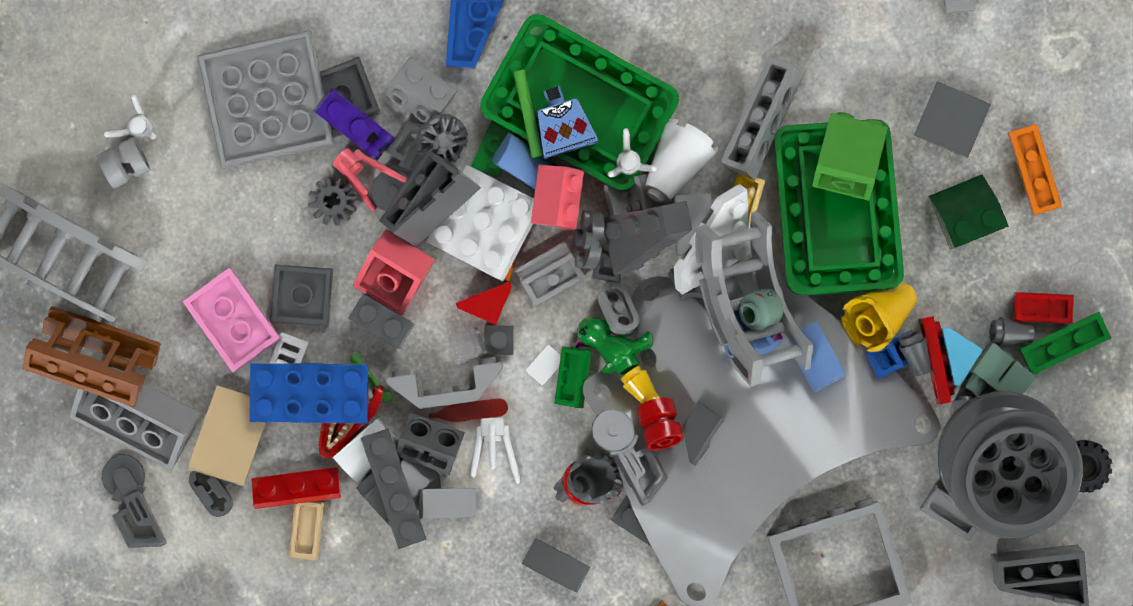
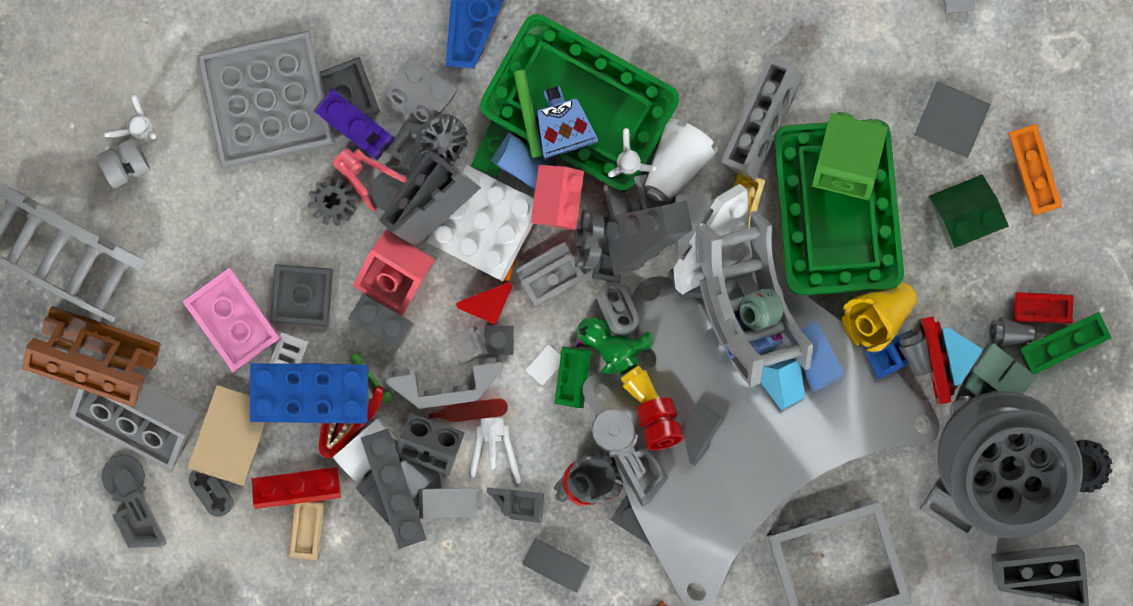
none -> dark grey slope [486,487,544,523]
none -> medium azure slope [761,351,805,411]

